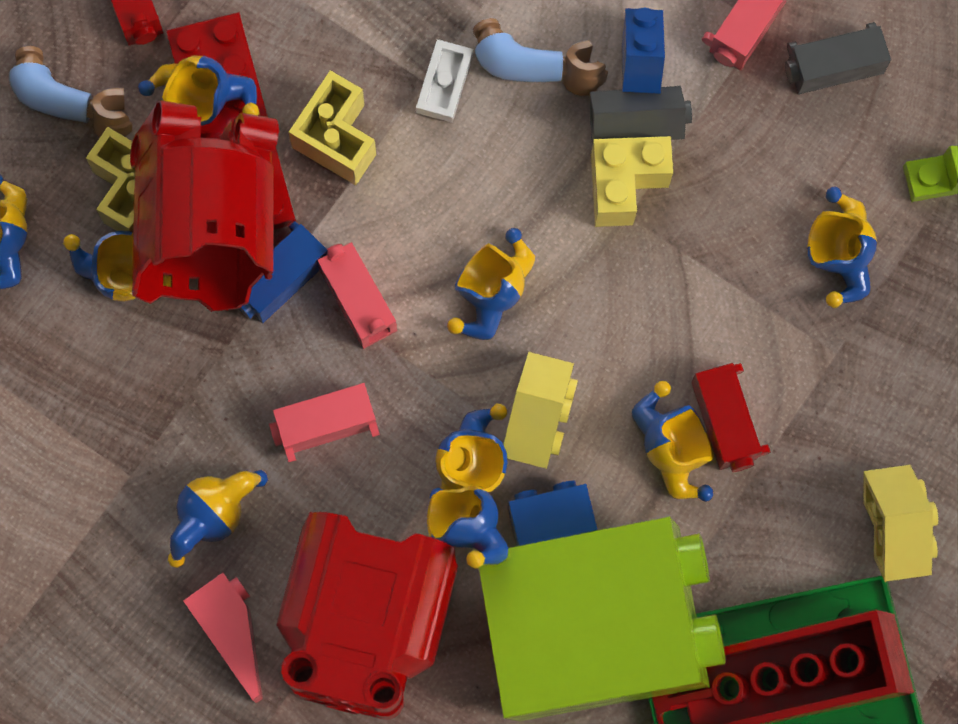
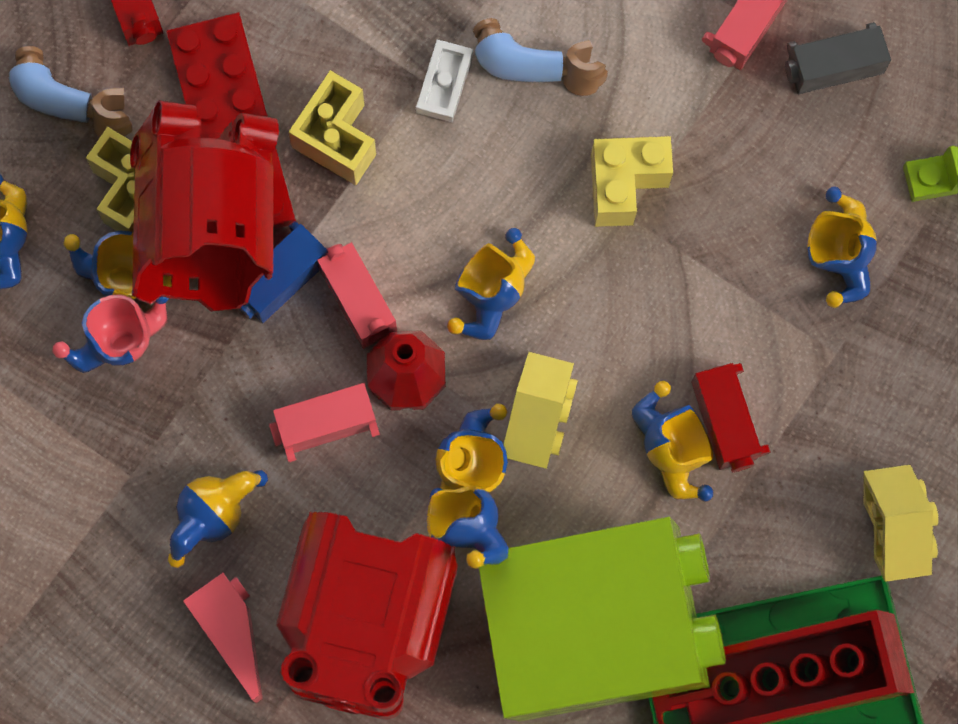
yellow piece [138,55,259,126] -> none
blue brick [507,481,598,546] -> none
dark grey brick [590,86,692,145] -> none
blue brick [622,8,665,94] -> none
none -> coral piece [52,295,169,373]
none -> red cone [367,330,446,411]

